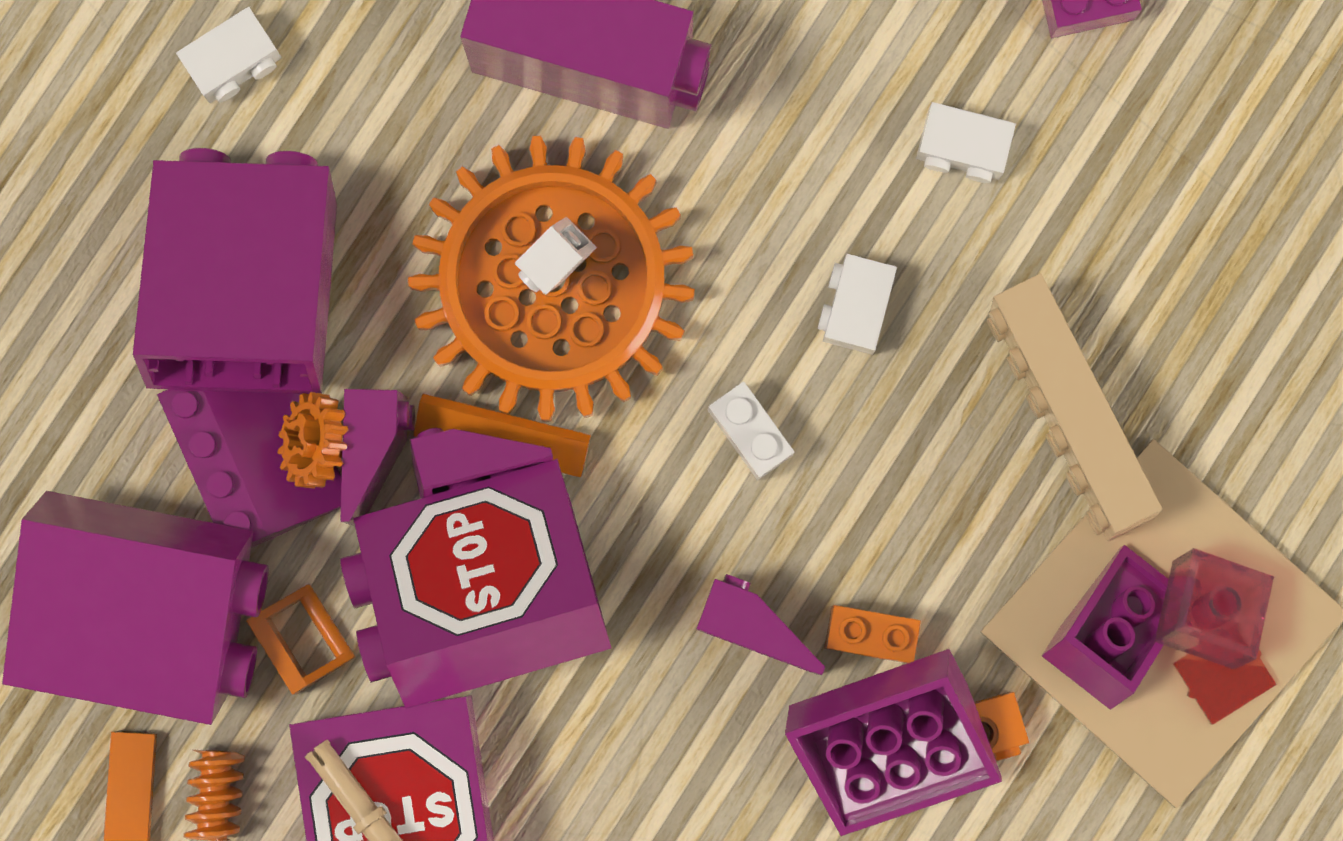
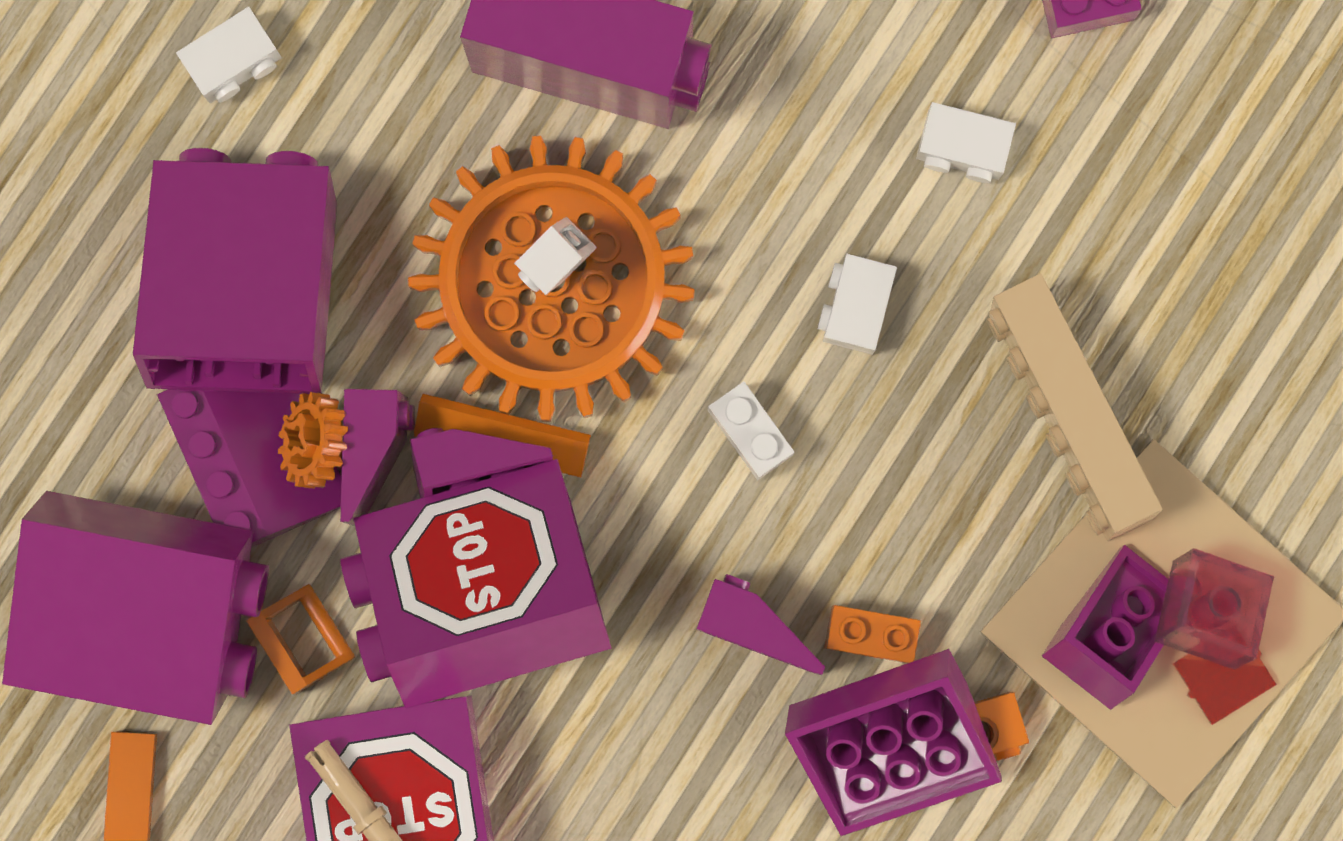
orange piece [183,750,245,841] -> none

